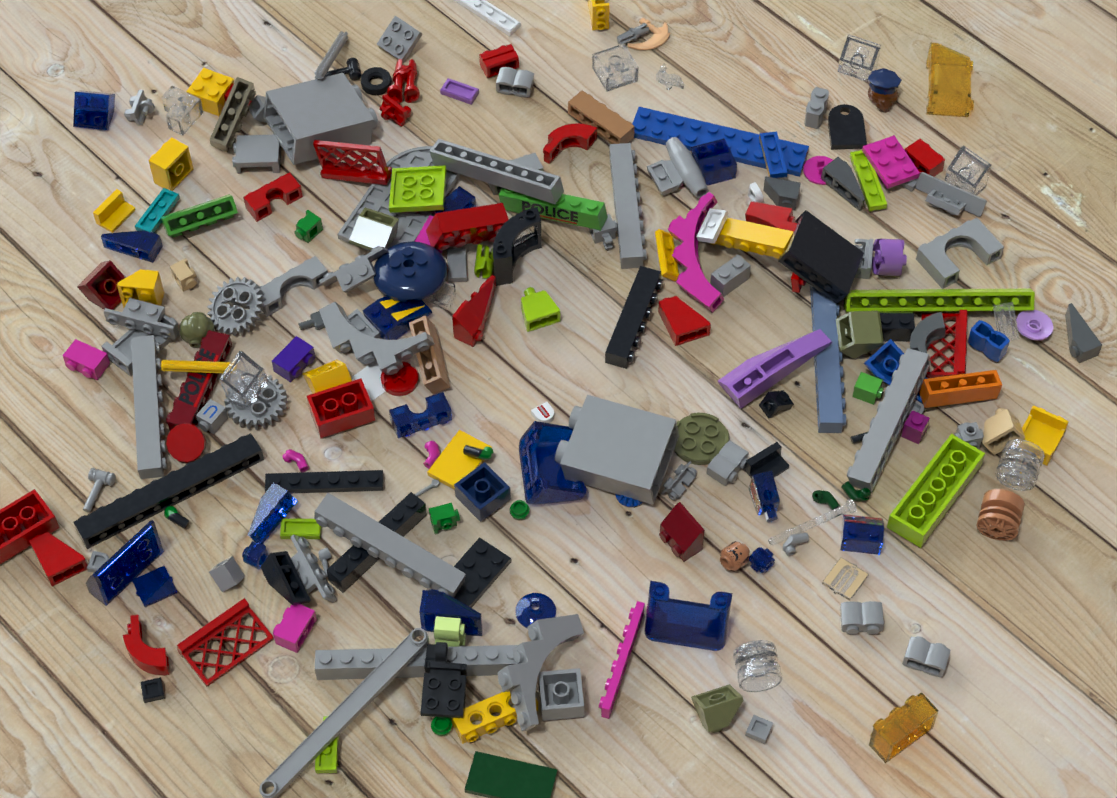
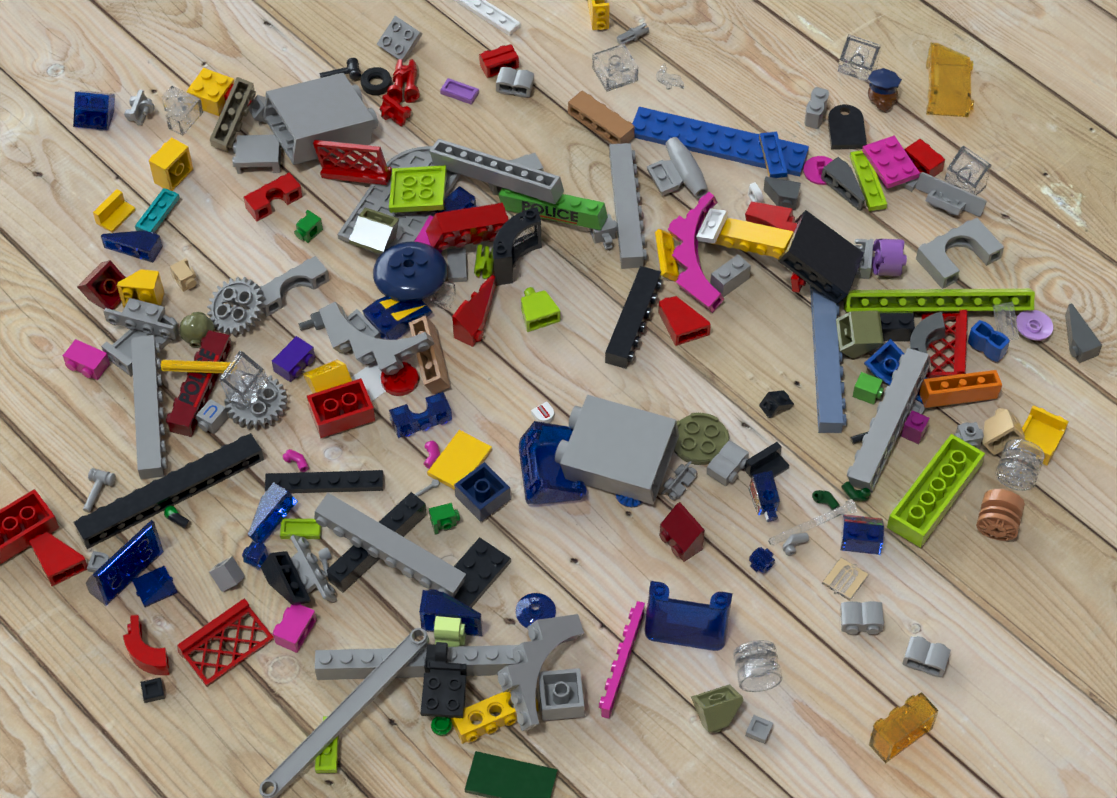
bright green brick [161,194,238,237] -> none
red tile [166,423,206,462] -> none
light grey axle [314,31,348,80] -> none
light grey bracket [319,246,389,293] -> none
arm [463,445,494,460] -> none
green plate [510,500,529,520] -> none
red arch [543,123,597,164] -> none
light nougat piece [628,18,670,50] -> none
clear blue slope [691,138,737,186] -> none
medium lavender wedge [718,329,832,409] -> none
nougat head [720,541,750,571] -> none

